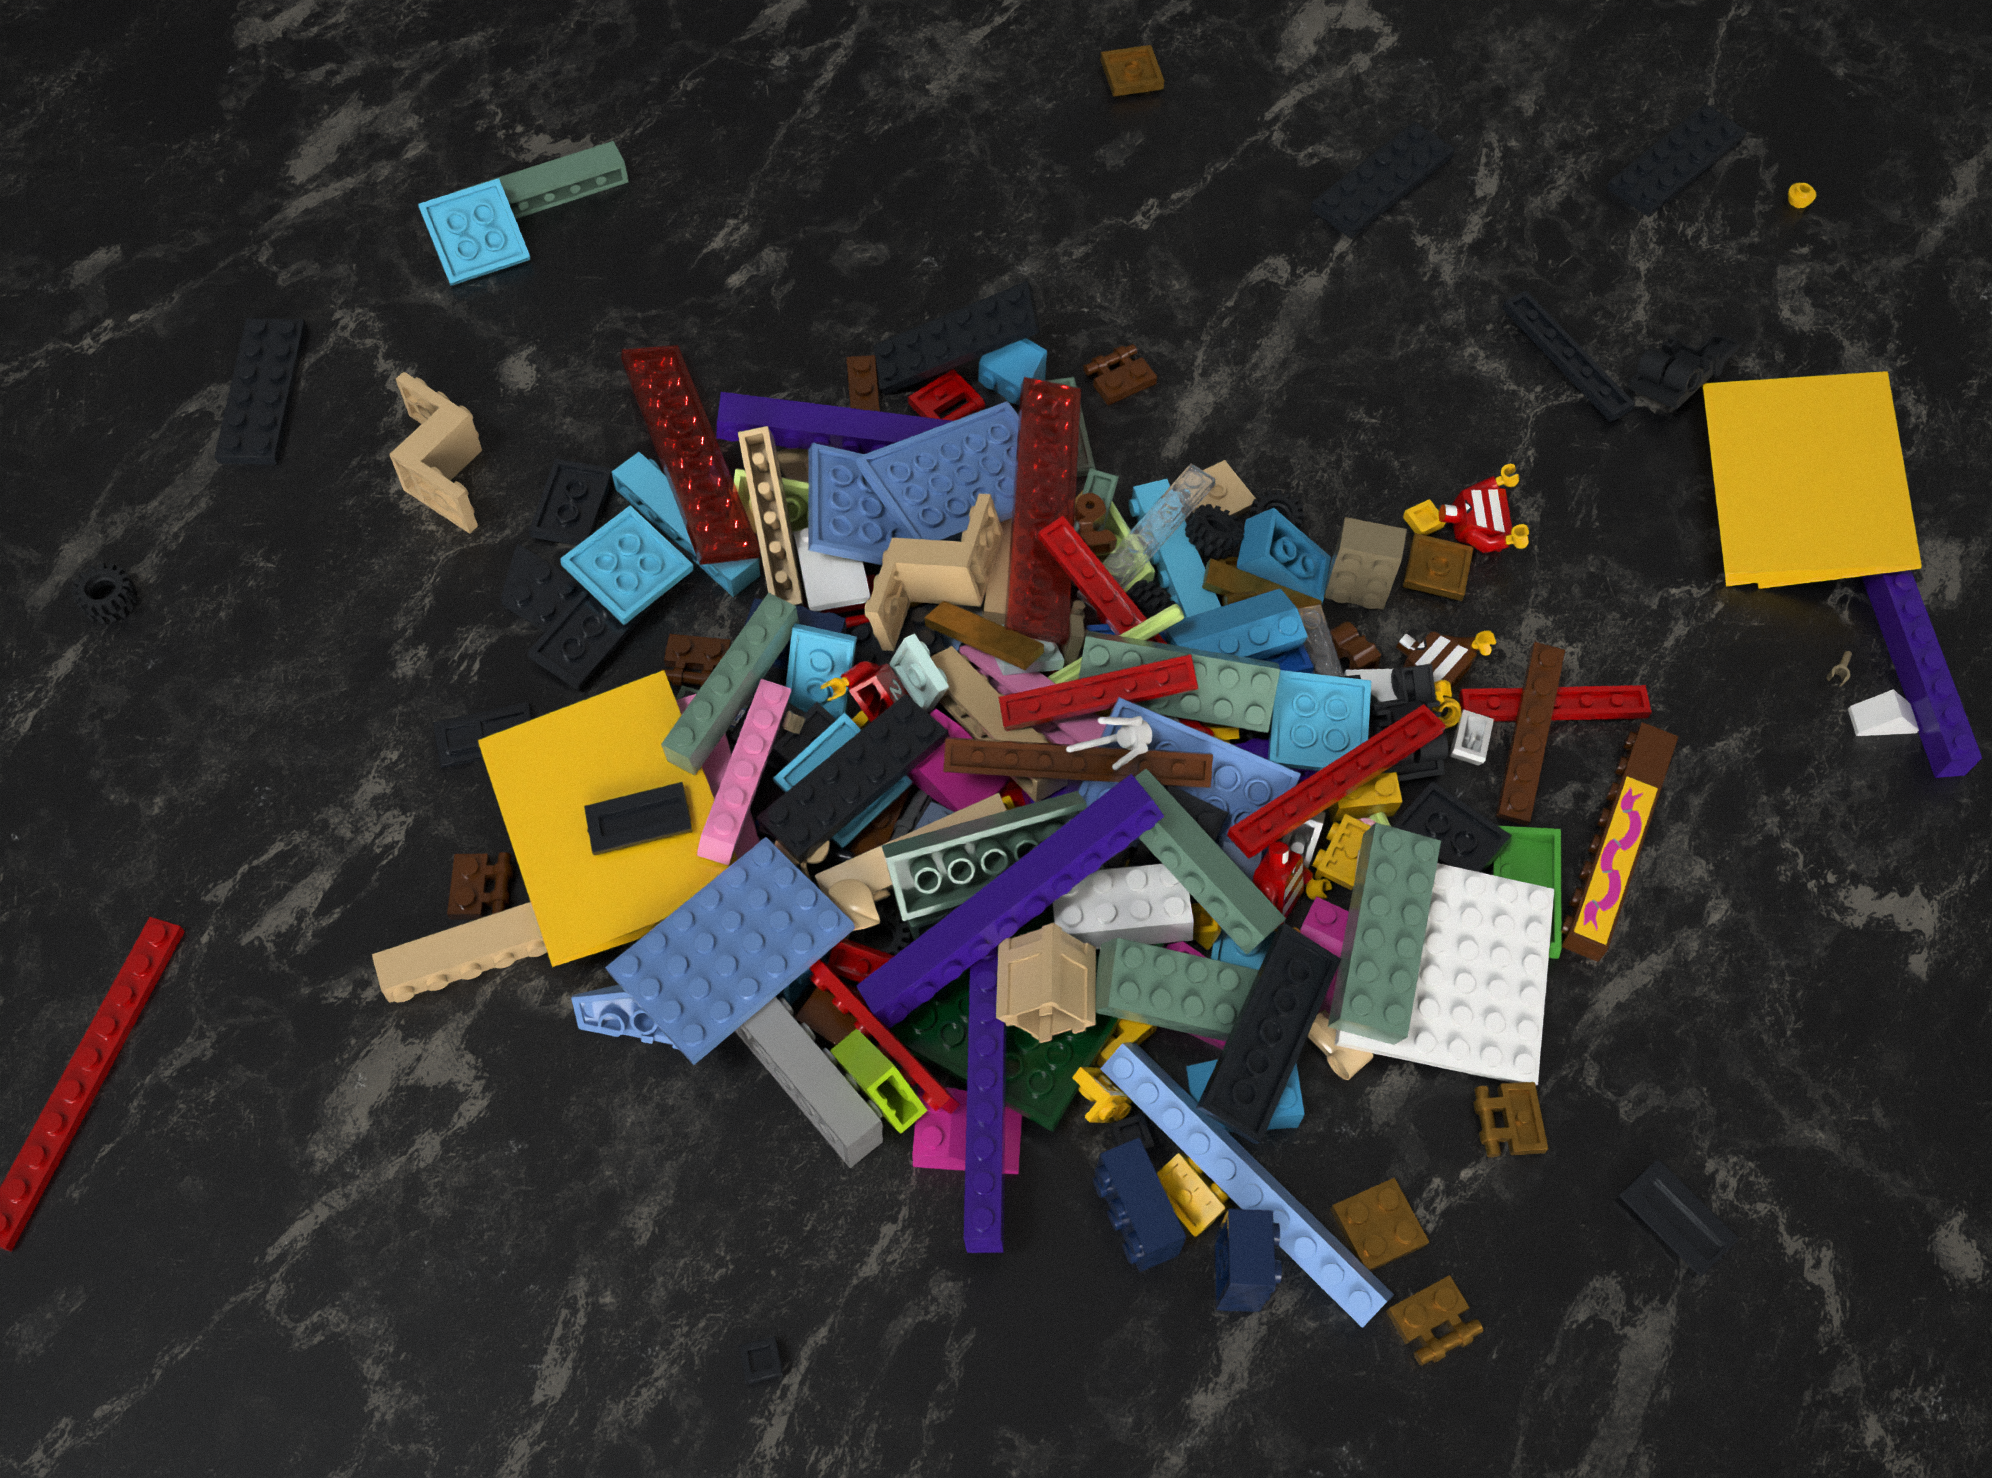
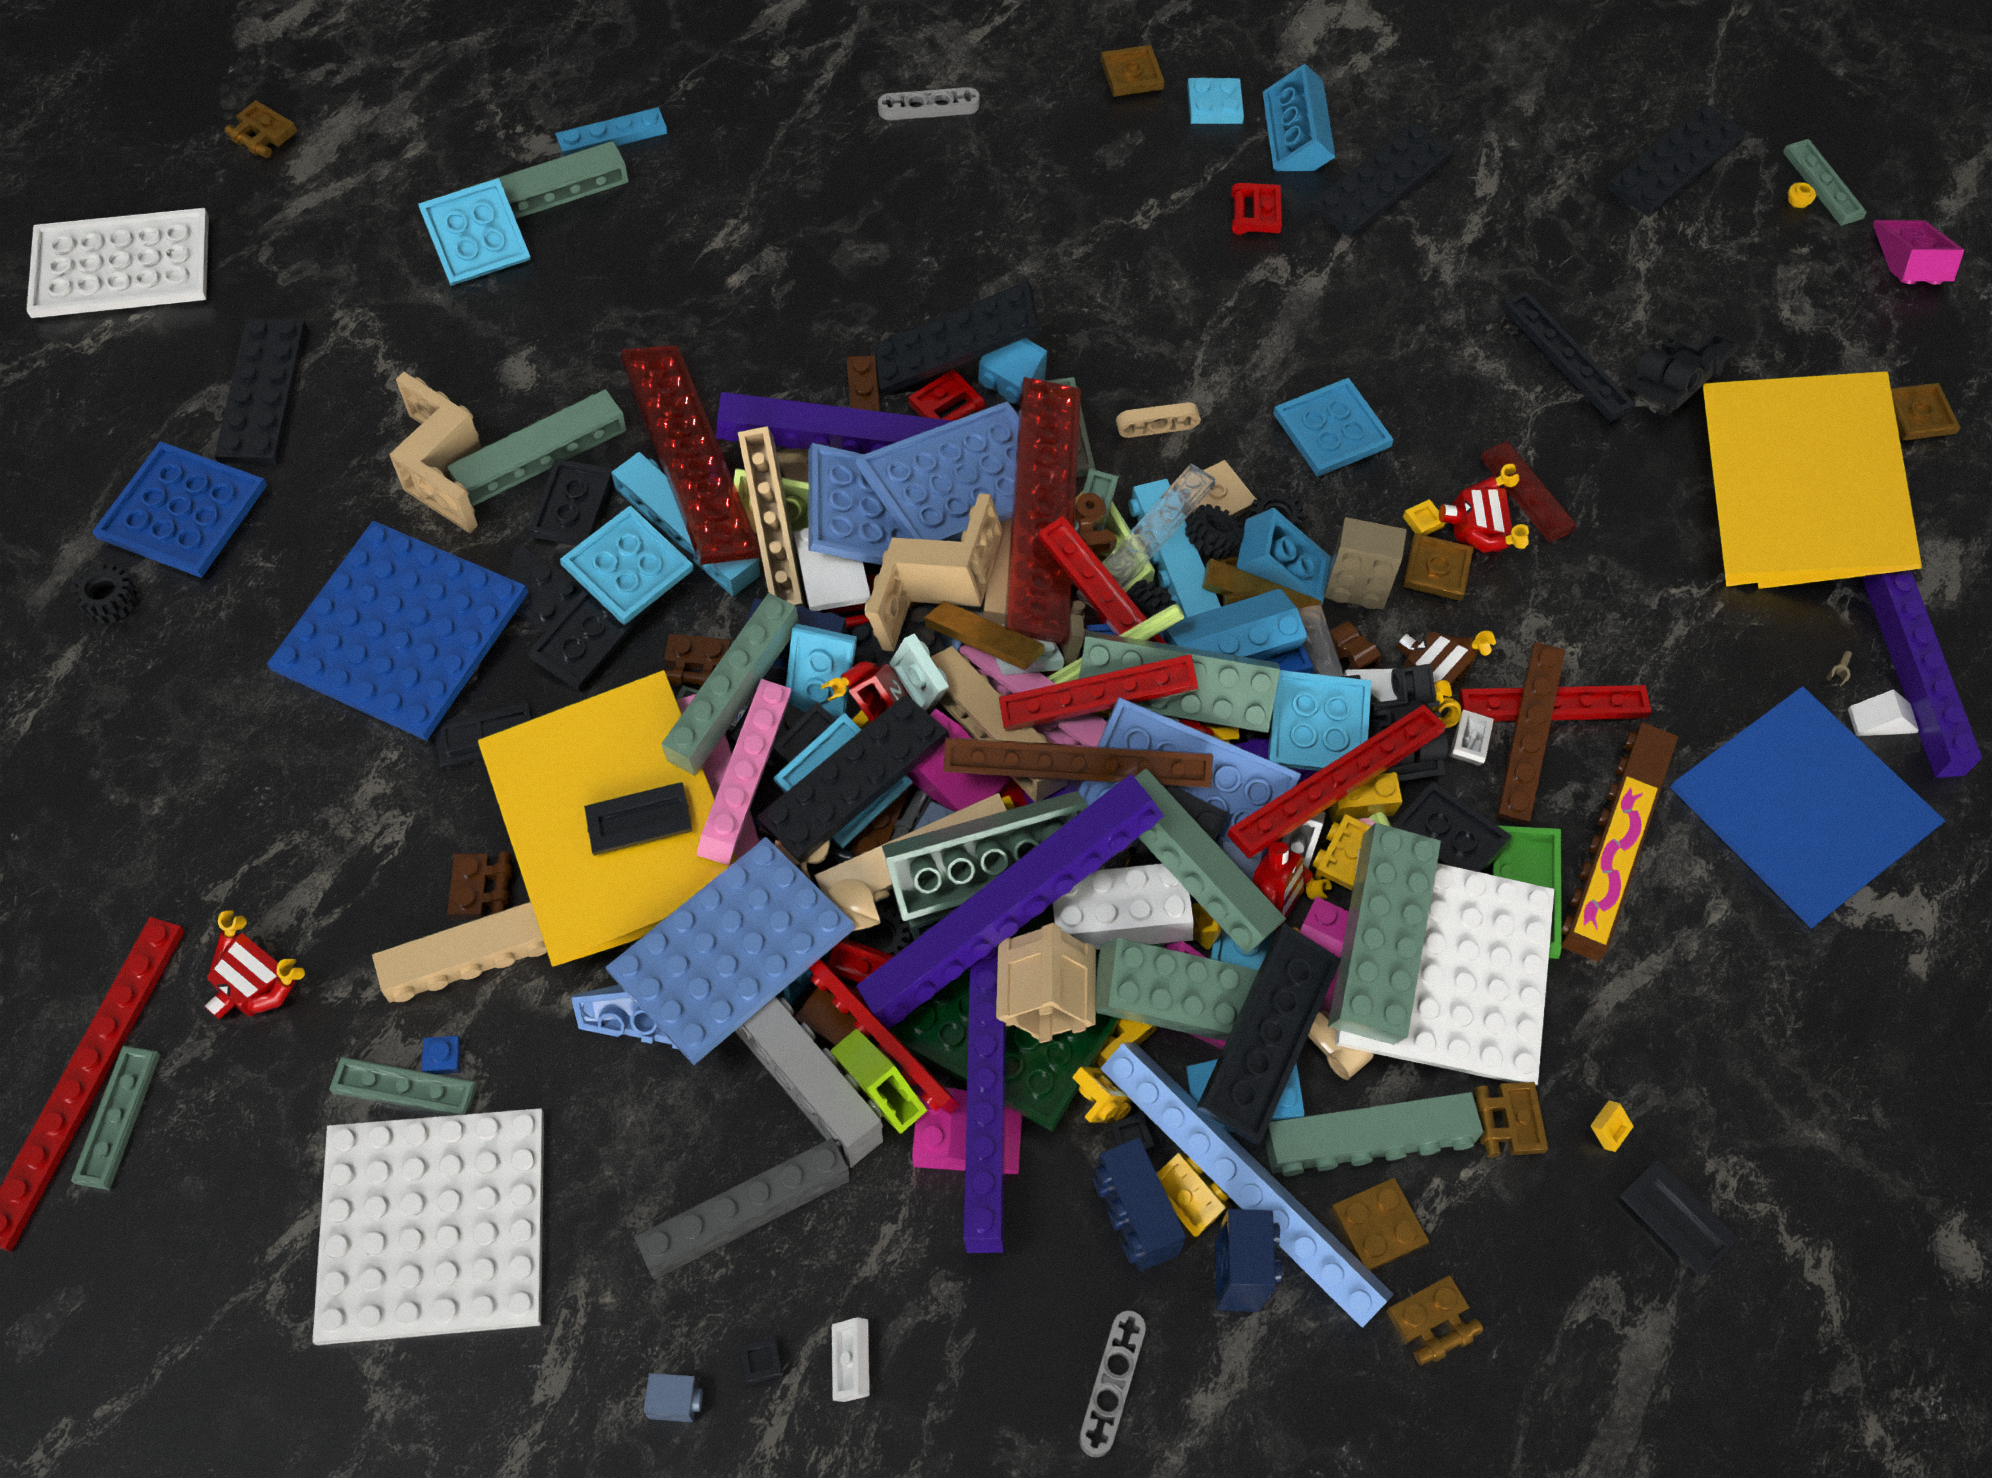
dark tan hand [782,710,806,734] -> none
white plant [1066,716,1152,770] -> none
reddish brown plate [1083,344,1157,406] -> none
none -> white plate [27,208,209,318]
none -> sand green tile [71,1046,160,1190]
none -> blue plate [92,441,267,578]
none -> torso [204,910,305,1020]
none -> pearl gold plate [225,100,297,158]
none -> blue plate [267,521,529,741]
none -> white plate [313,1108,544,1345]
none -> sand green tile [329,1057,478,1116]
none -> blue plate [422,1035,461,1075]
none -> sand green brick [447,389,627,507]
none -> dark azure plate [555,107,667,157]
none -> dark grey brick [634,1138,850,1280]
none -> sand blue brick [644,1373,703,1422]
none -> white plate [832,1318,870,1402]
none -> light grey beam [878,87,980,120]
none -> light grey beam [1079,1310,1146,1457]
none -> tan beam [1116,402,1201,438]
none -> medium azure plate [1187,78,1244,124]
none -> red plate [1231,183,1282,235]
none -> dark azure slope [1263,63,1335,171]
none -> sand green brick [1264,1092,1483,1176]
none -> dark azure plate [1273,377,1394,477]
none -> clear red plate [1481,441,1577,543]
none -> yellow plate [1591,1100,1634,1152]
none -> blue tile [1670,686,1945,929]
none -> sand green tile [1783,139,1867,226]
none -> dark pink slope [1873,220,1964,284]
none -> pearl gold plate [1891,383,1960,441]

